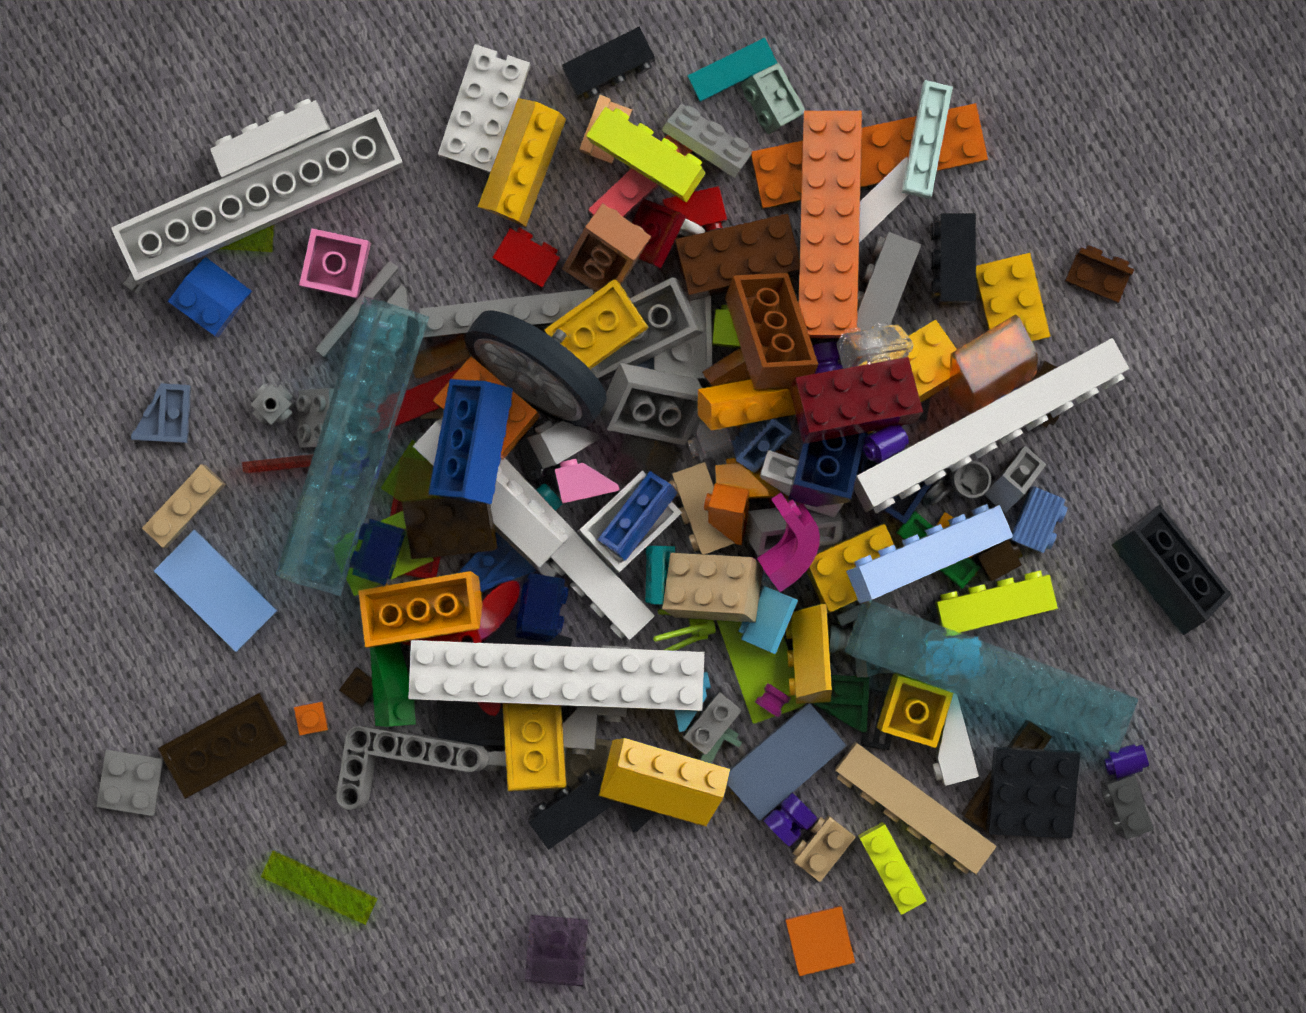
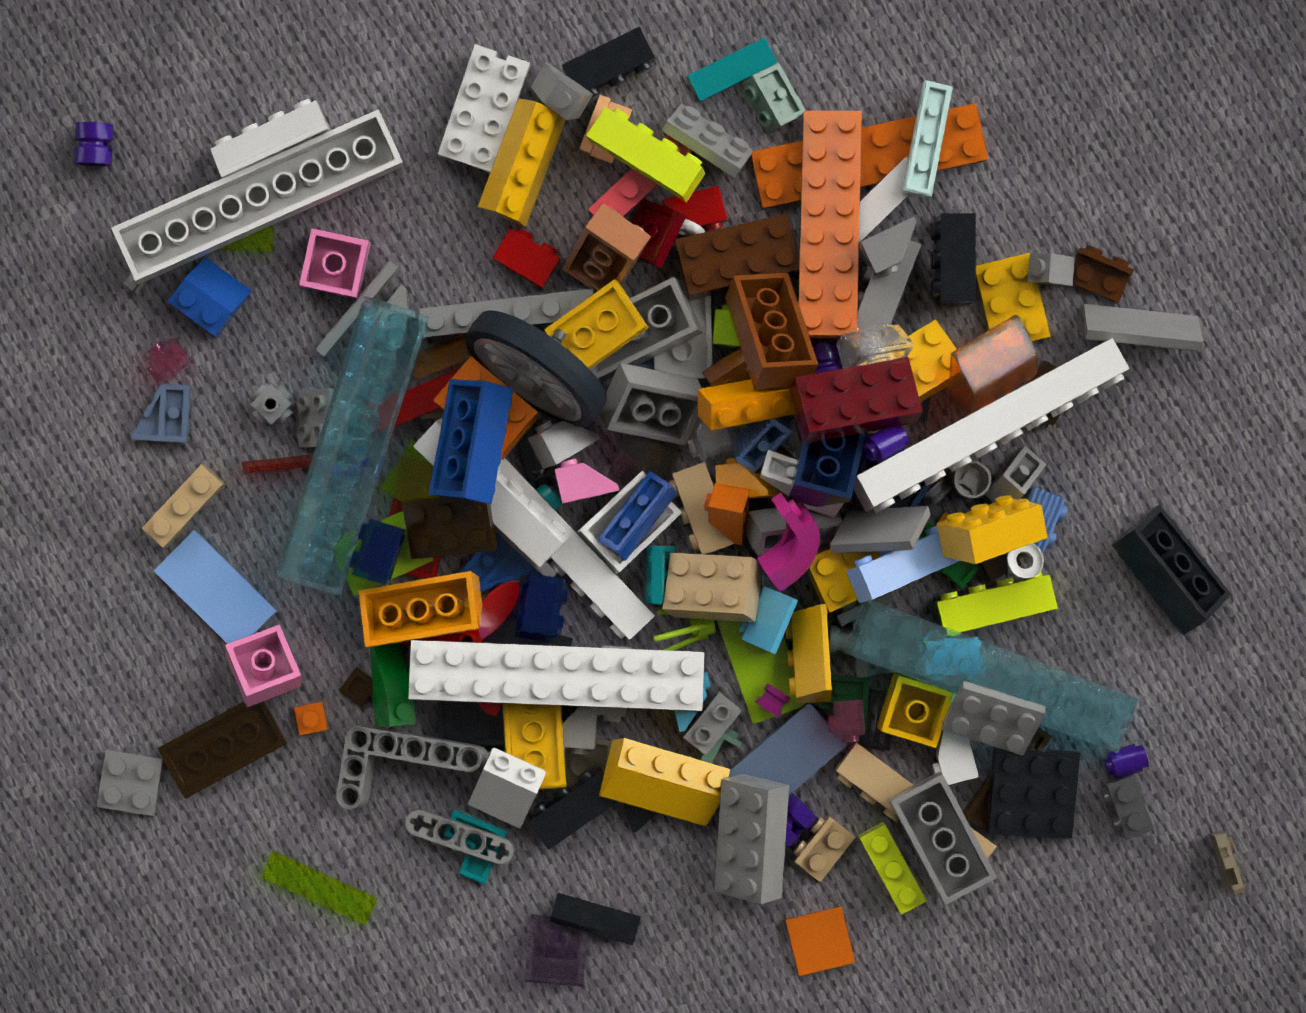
none -> dark purple wheel [74,122,114,167]
none -> clear pink brick [145,337,194,383]
none -> bright pink brick [225,624,301,707]
none -> light grey beam [405,809,514,864]
none -> teal tile [443,809,507,885]
none -> white panel [468,748,546,828]
none -> light grey slope [531,62,593,120]
none -> black tile [550,893,641,945]
none -> light grey brick [714,774,789,904]
none -> clear pink brick [828,700,865,743]
none -> light grey tile [830,506,931,553]
none -> light grey slope [859,217,916,277]
none -> light grey brick [888,772,997,905]
none -> yellow brick [937,495,1048,564]
none -> light grey plate [942,681,1045,755]
none -> white piece [1006,543,1044,579]
none -> light grey brick [1027,253,1075,286]
none -> light grey tile [1082,304,1203,352]
none -> dark tan wing [1210,831,1246,895]

